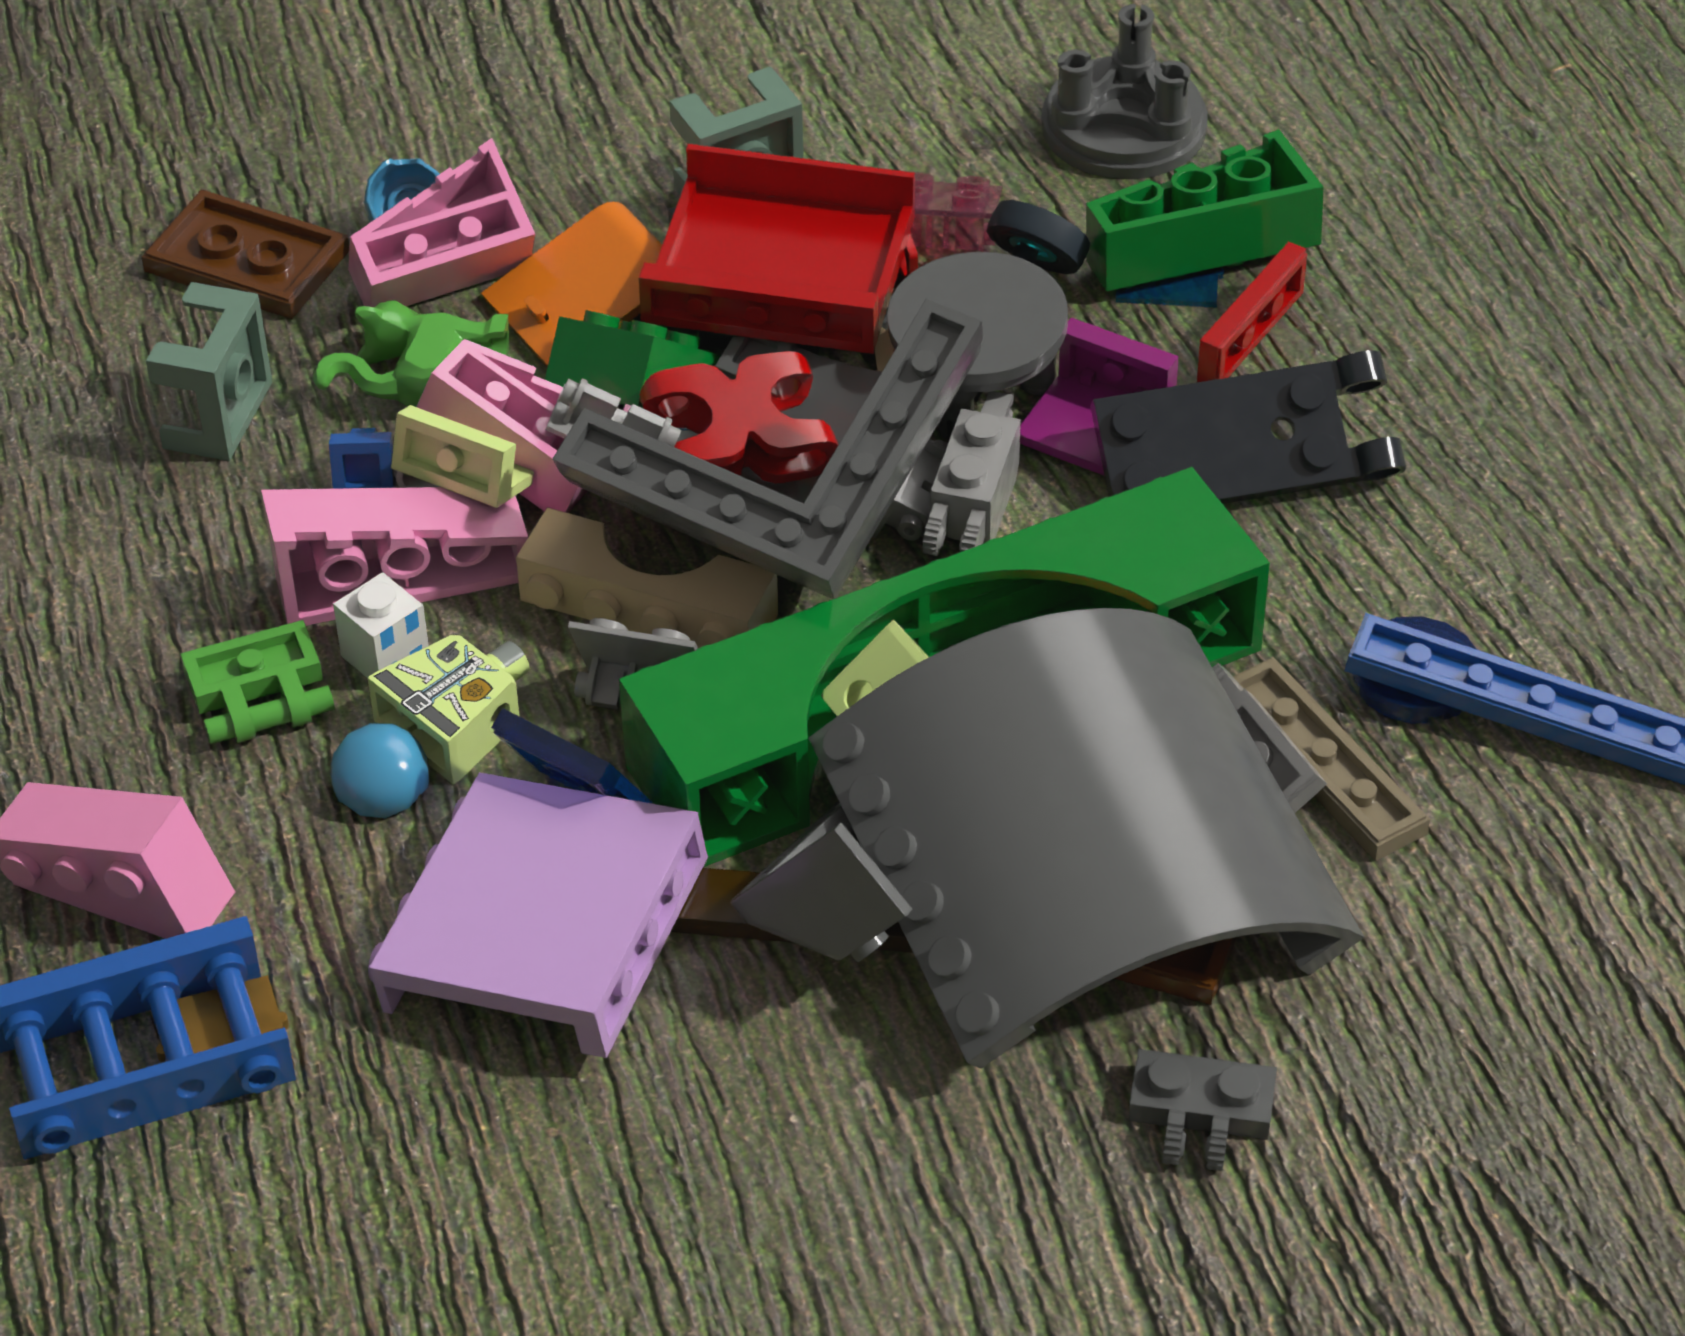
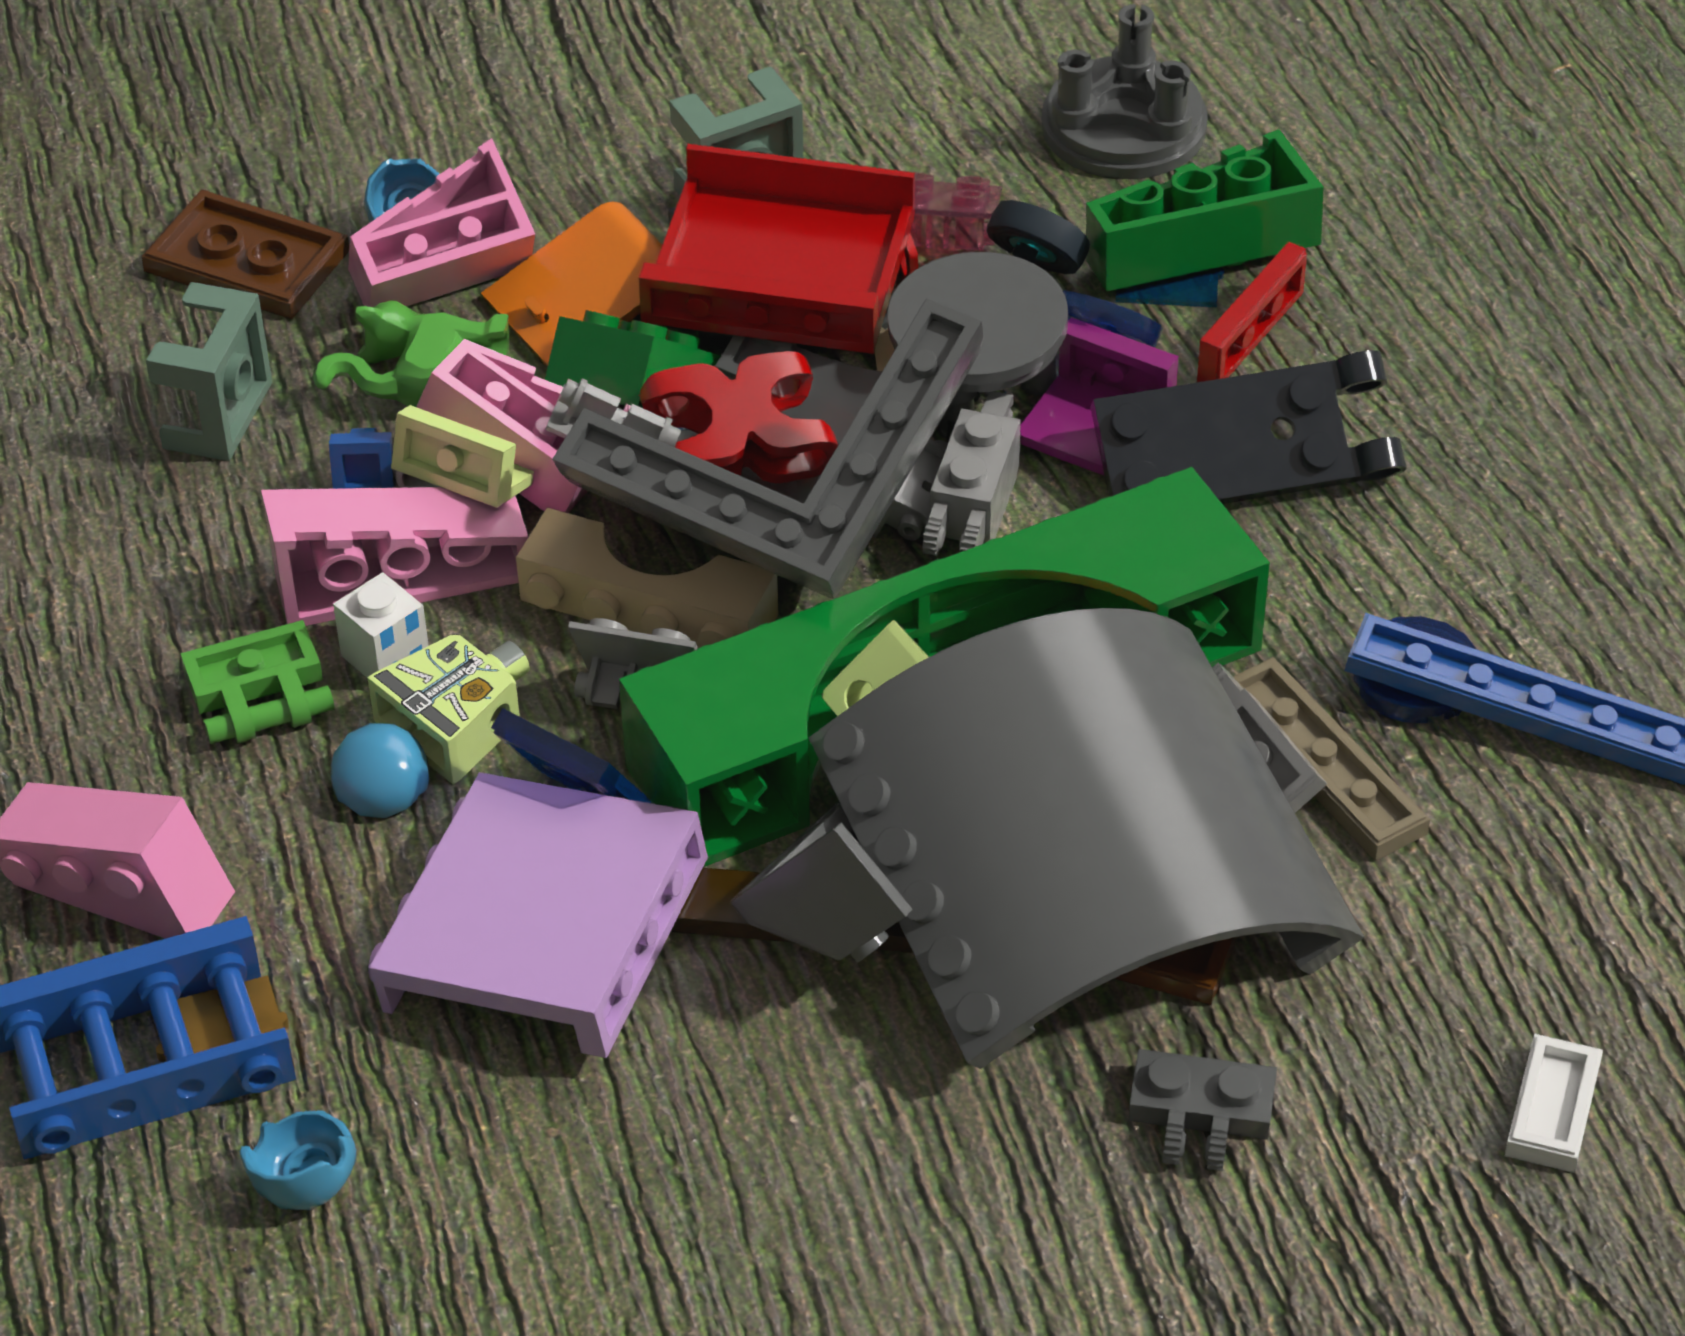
none -> dark azure hair [240,1110,357,1210]
none -> clear blue tile [1062,290,1163,347]
none -> white tile [1505,1034,1603,1173]

